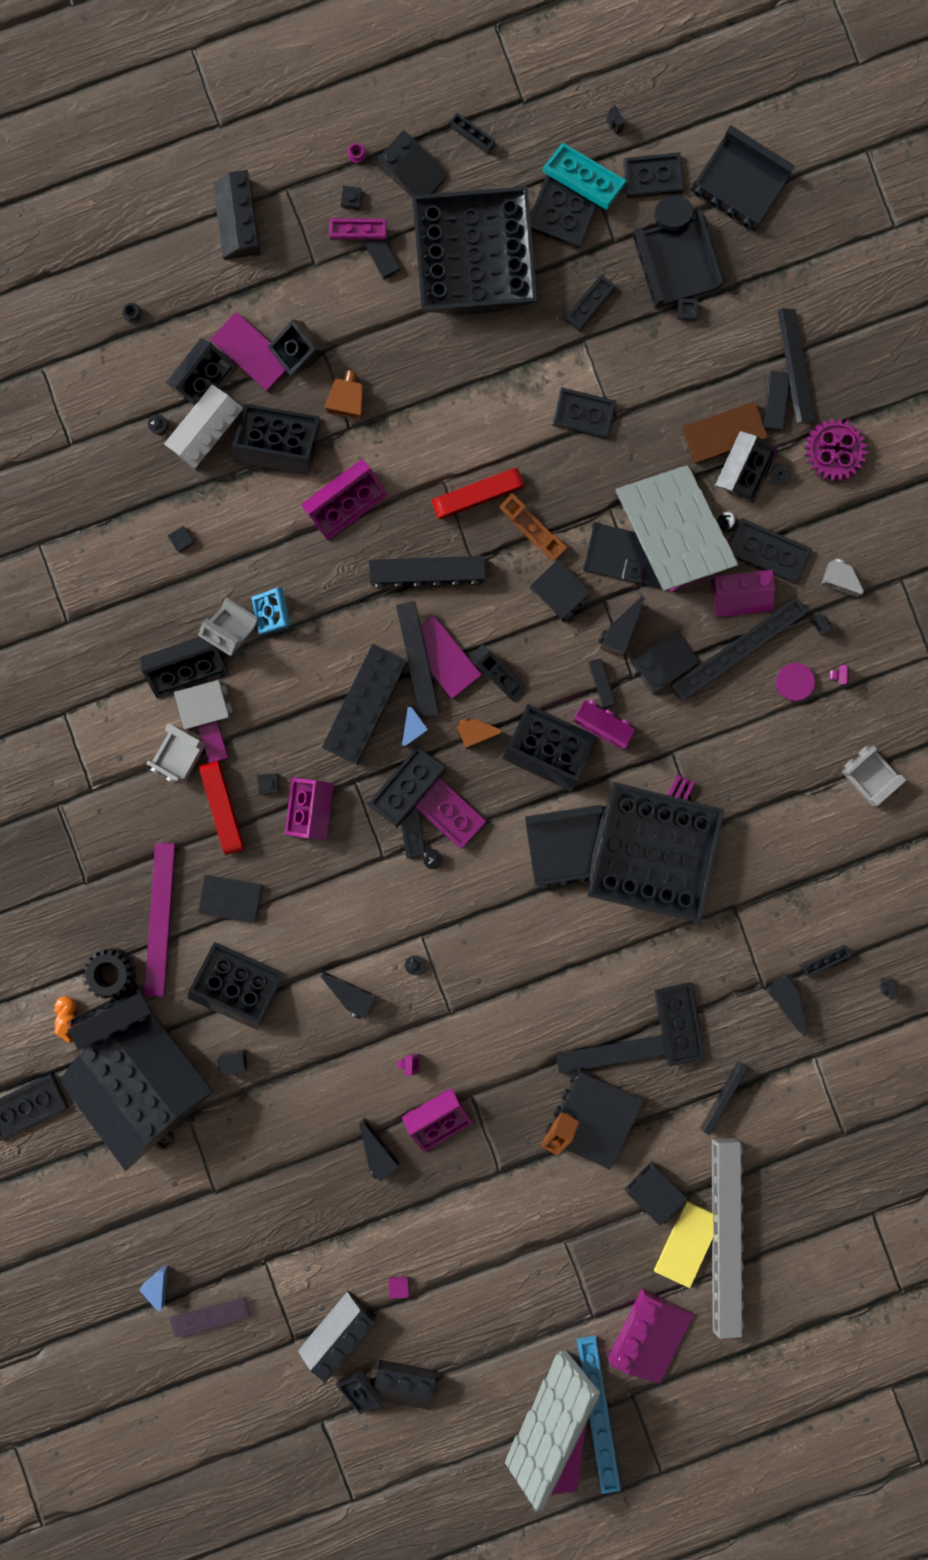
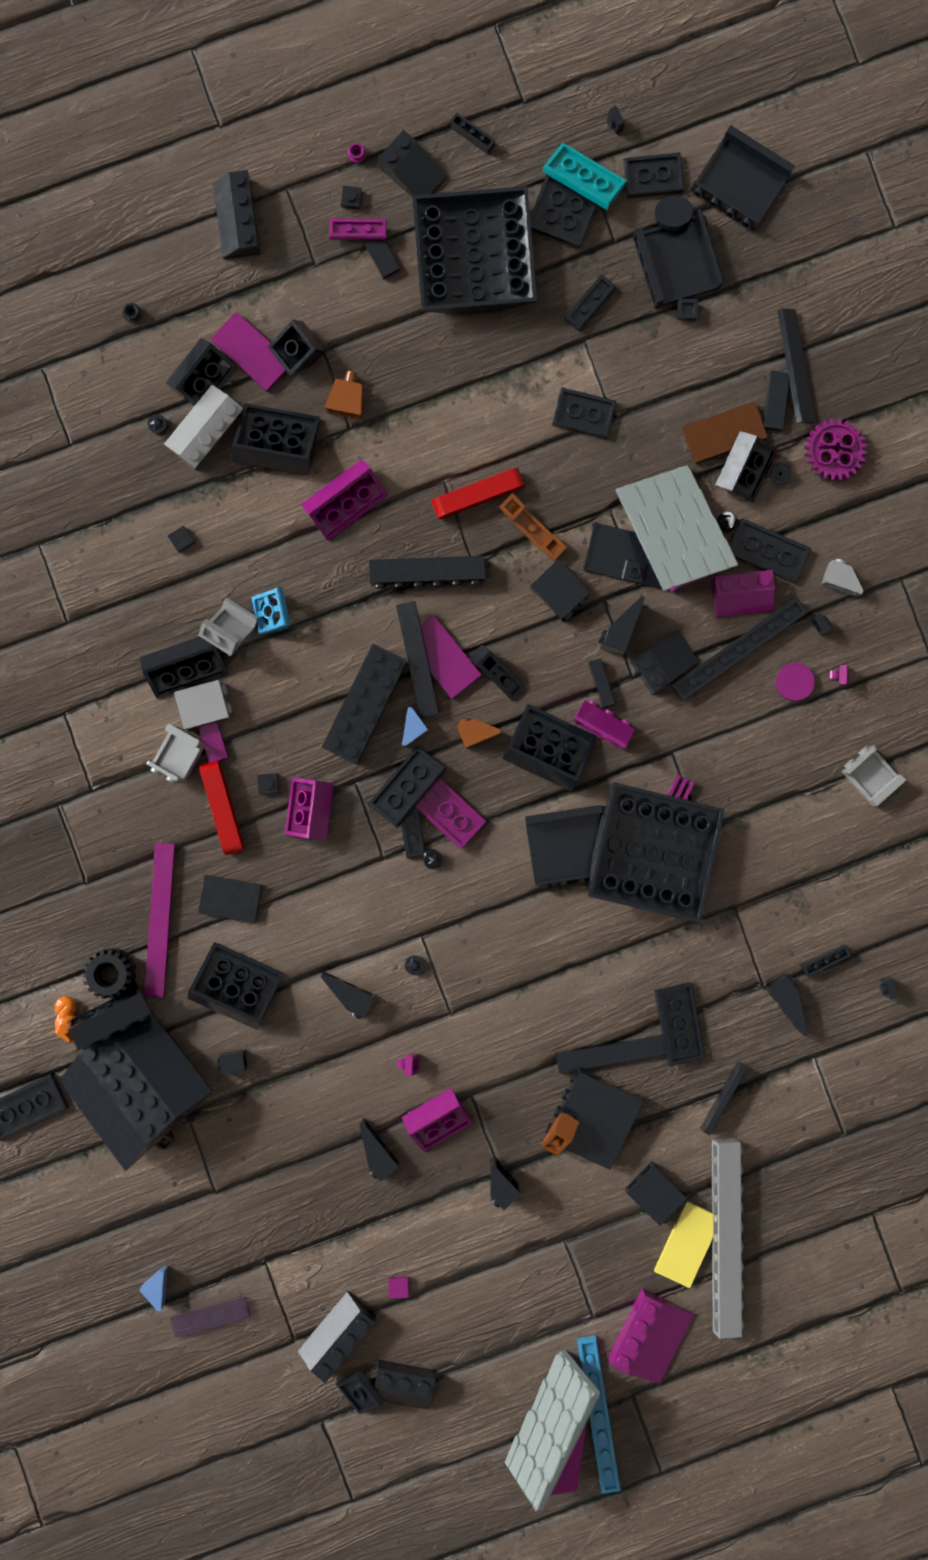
none -> black slope [490,1157,521,1210]

